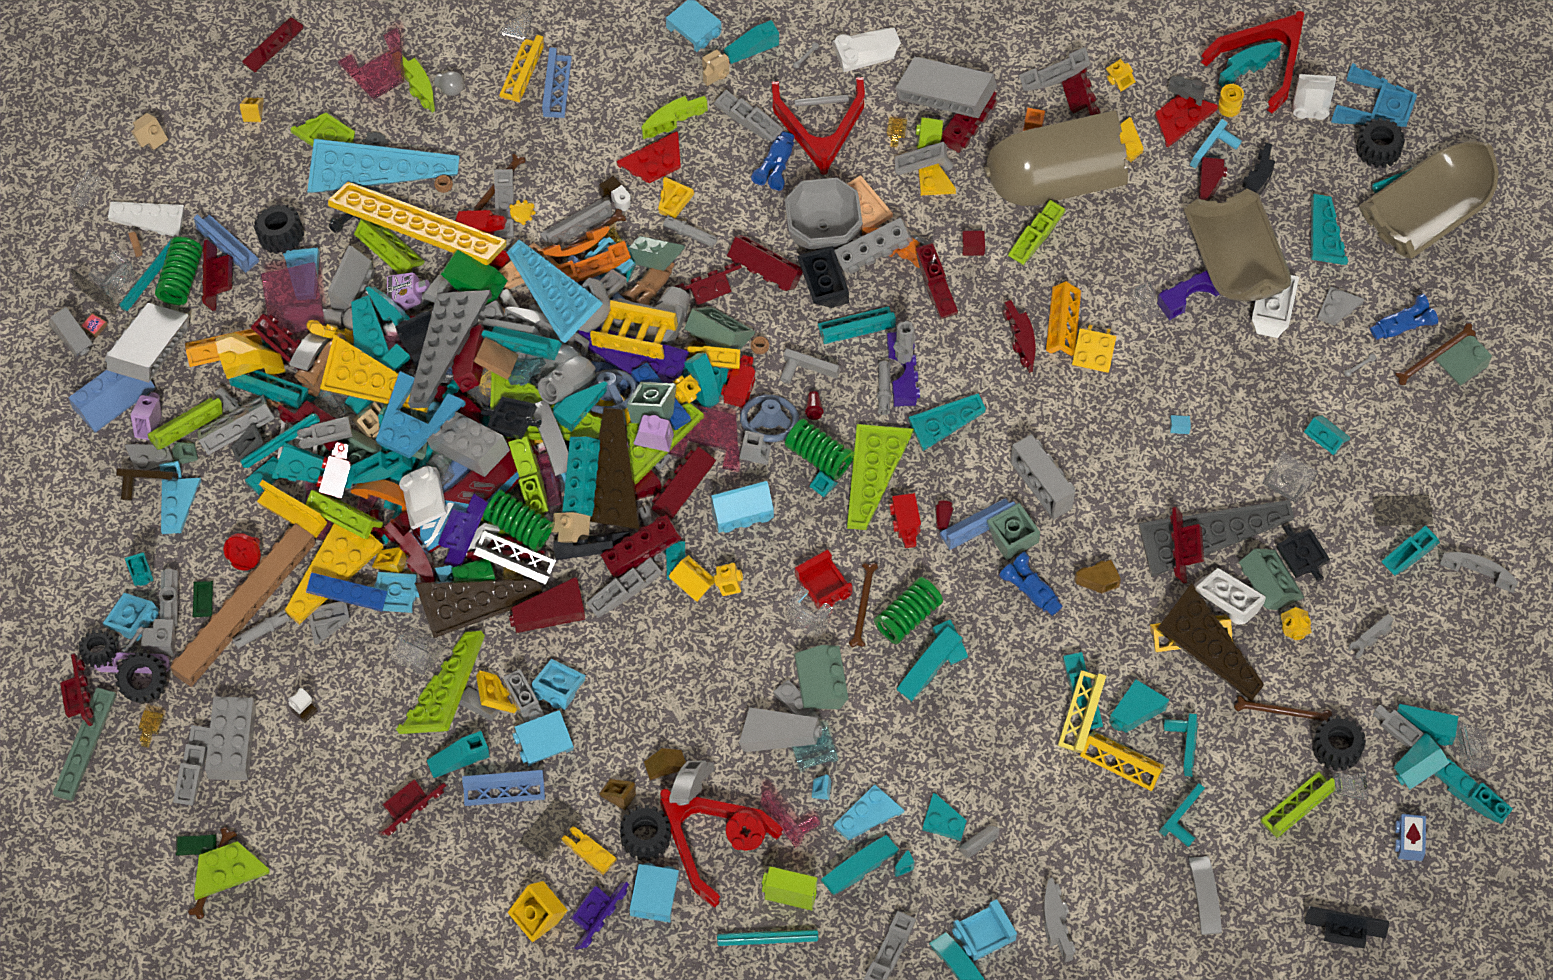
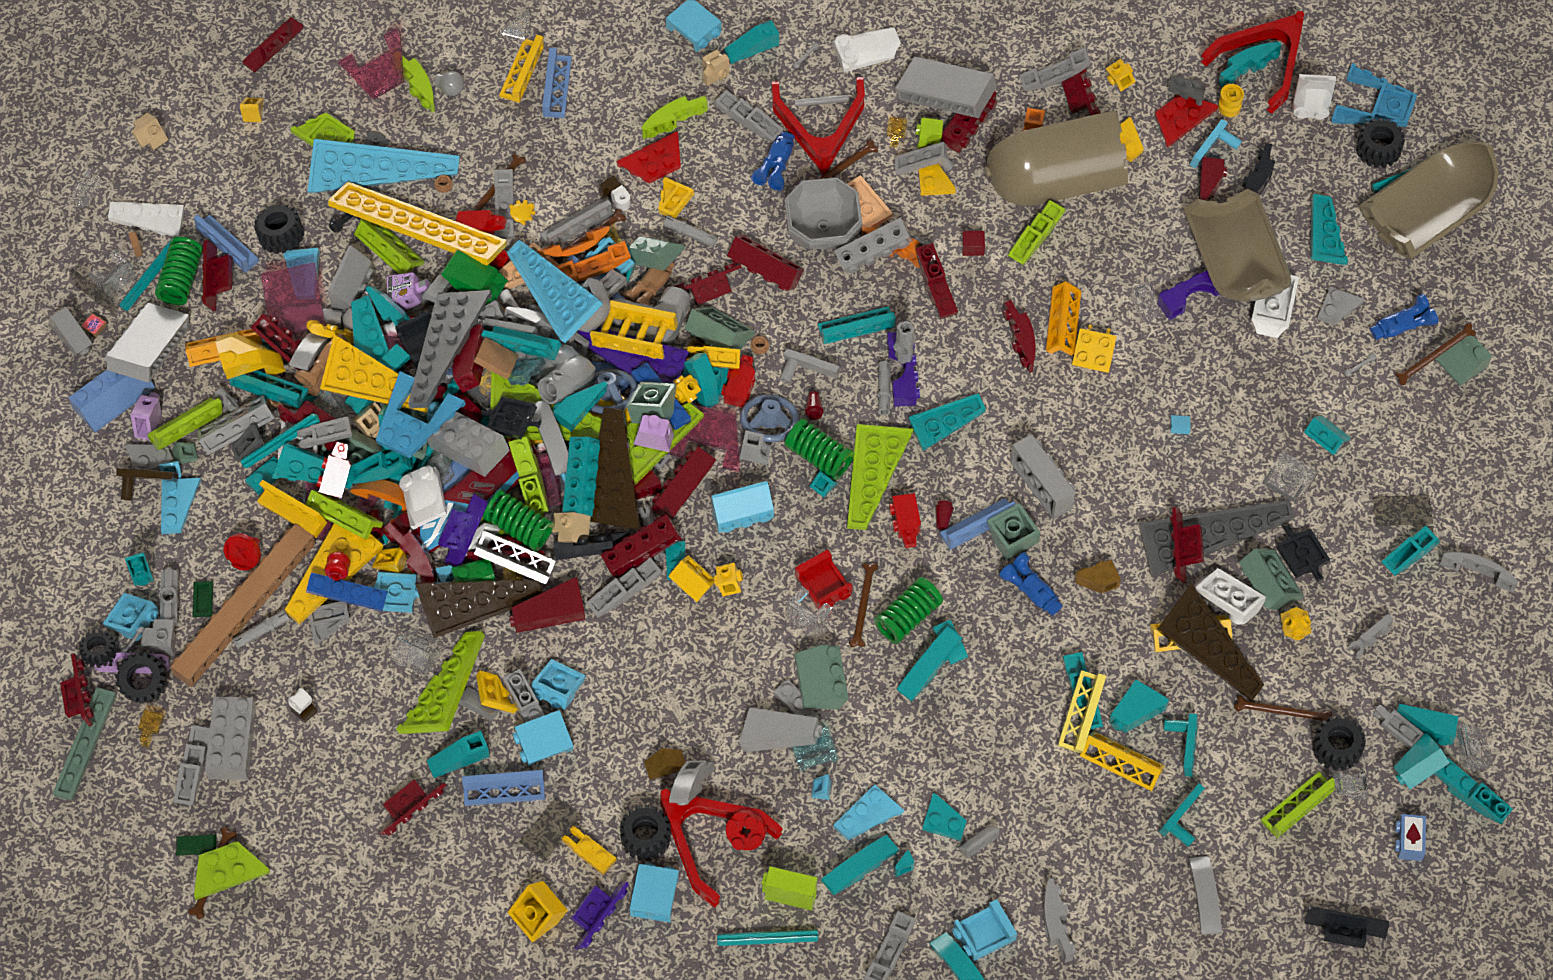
pearl gold slope [599,779,636,810] -> none
clear pink piece [760,789,820,848] -> none
black slope [797,246,849,308] -> none
none -> red piece [324,551,351,581]
none -> reddish brown piece [819,140,878,179]

